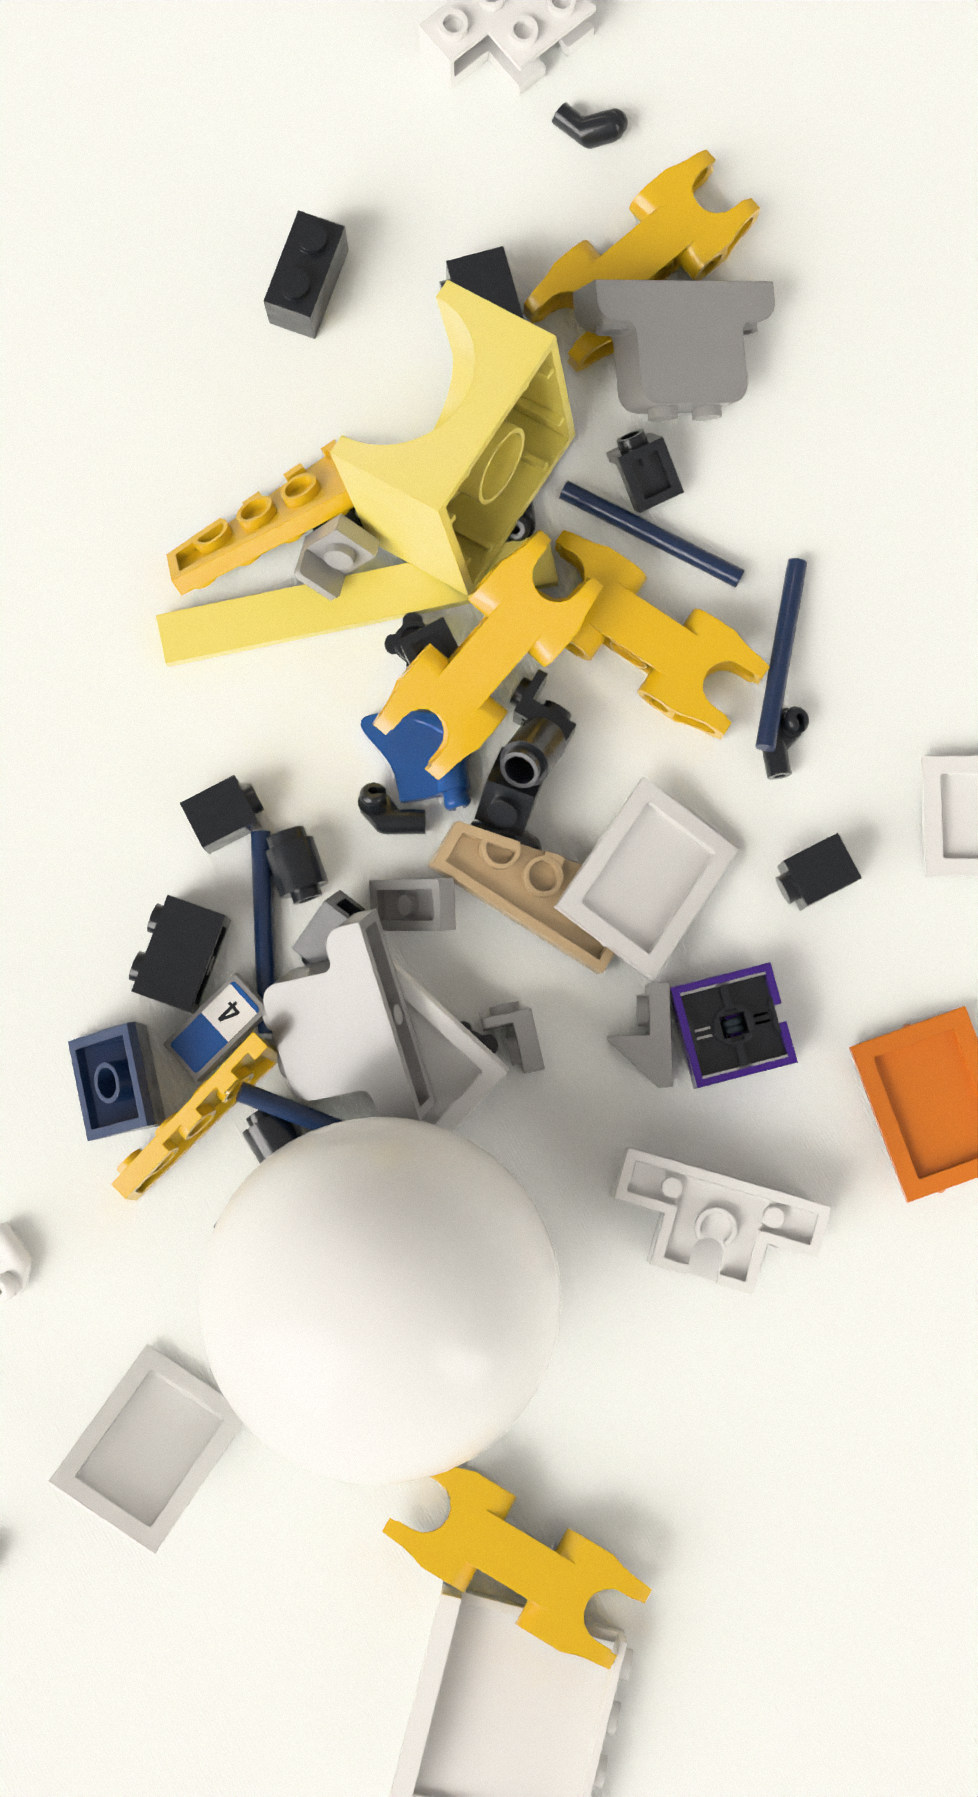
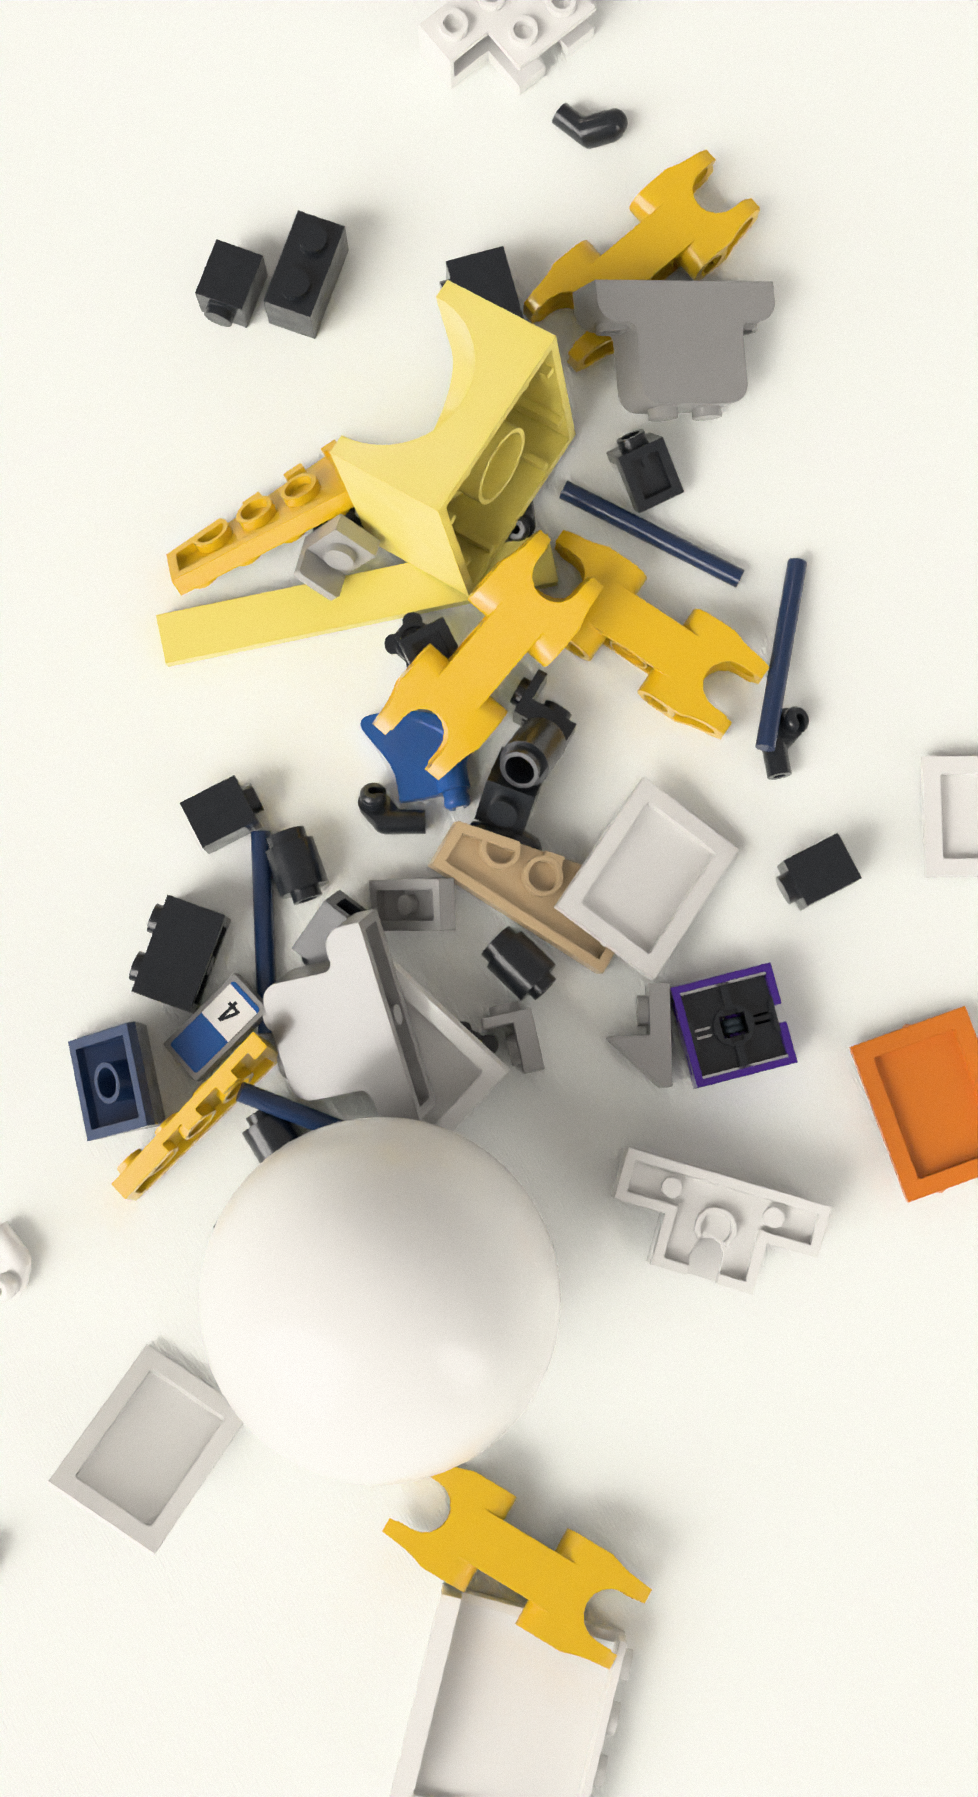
none -> black brick [195,239,268,328]
none -> black brick [481,926,557,1001]

